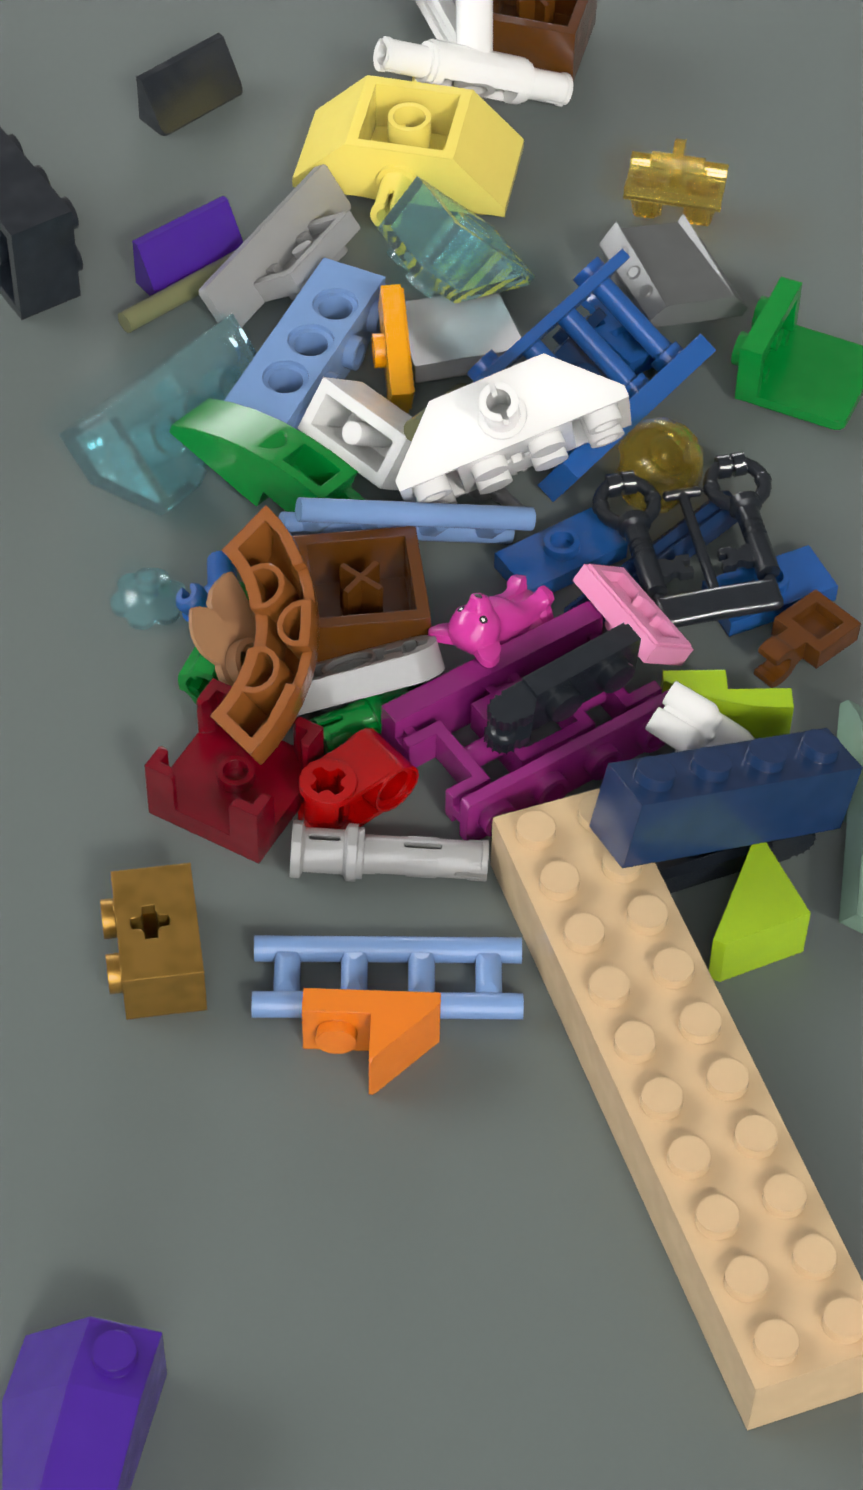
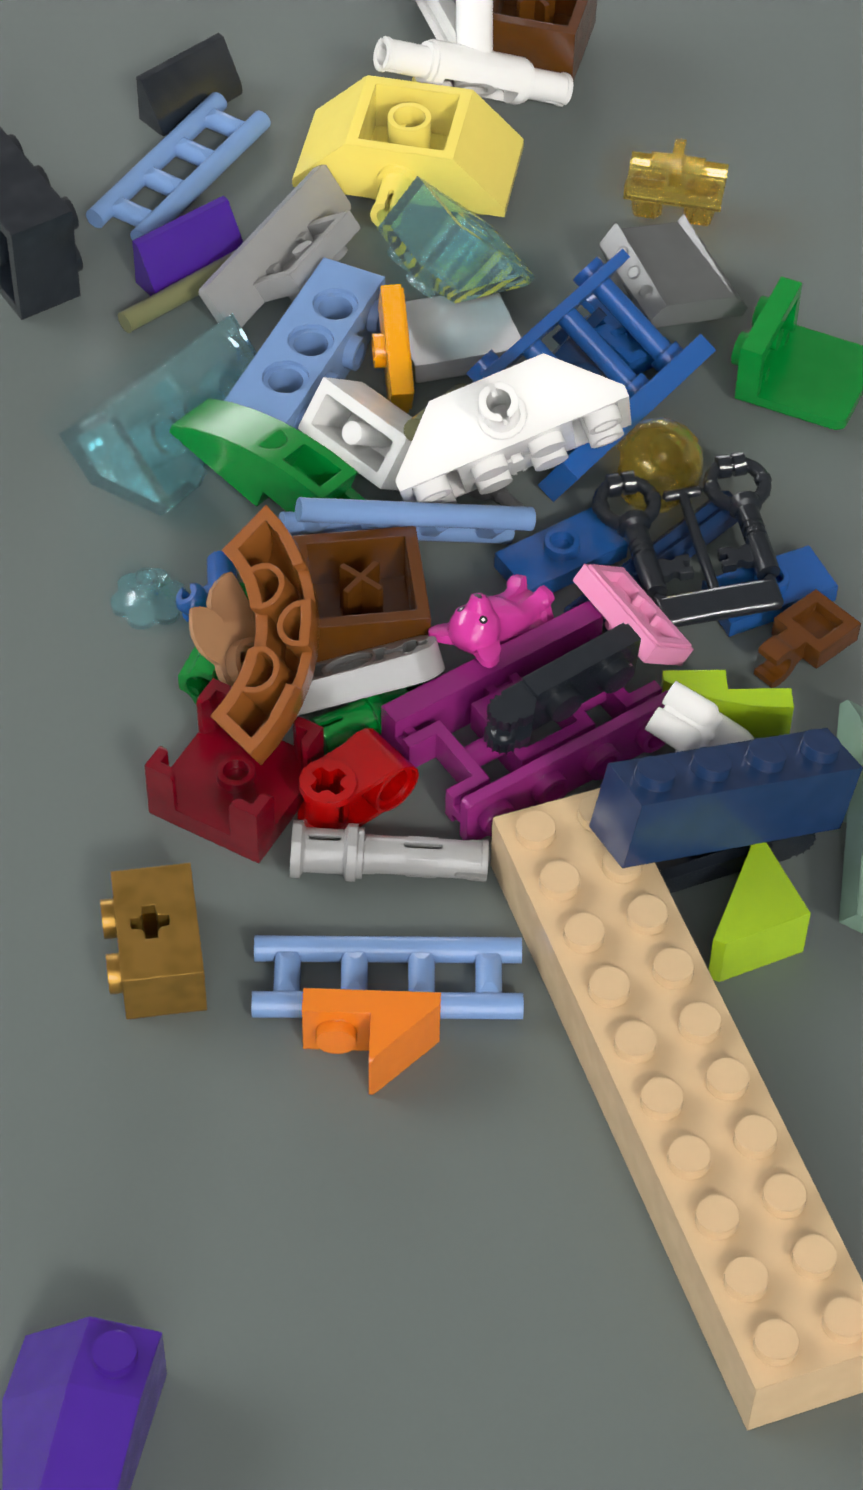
none -> medium blue bar [86,92,271,241]

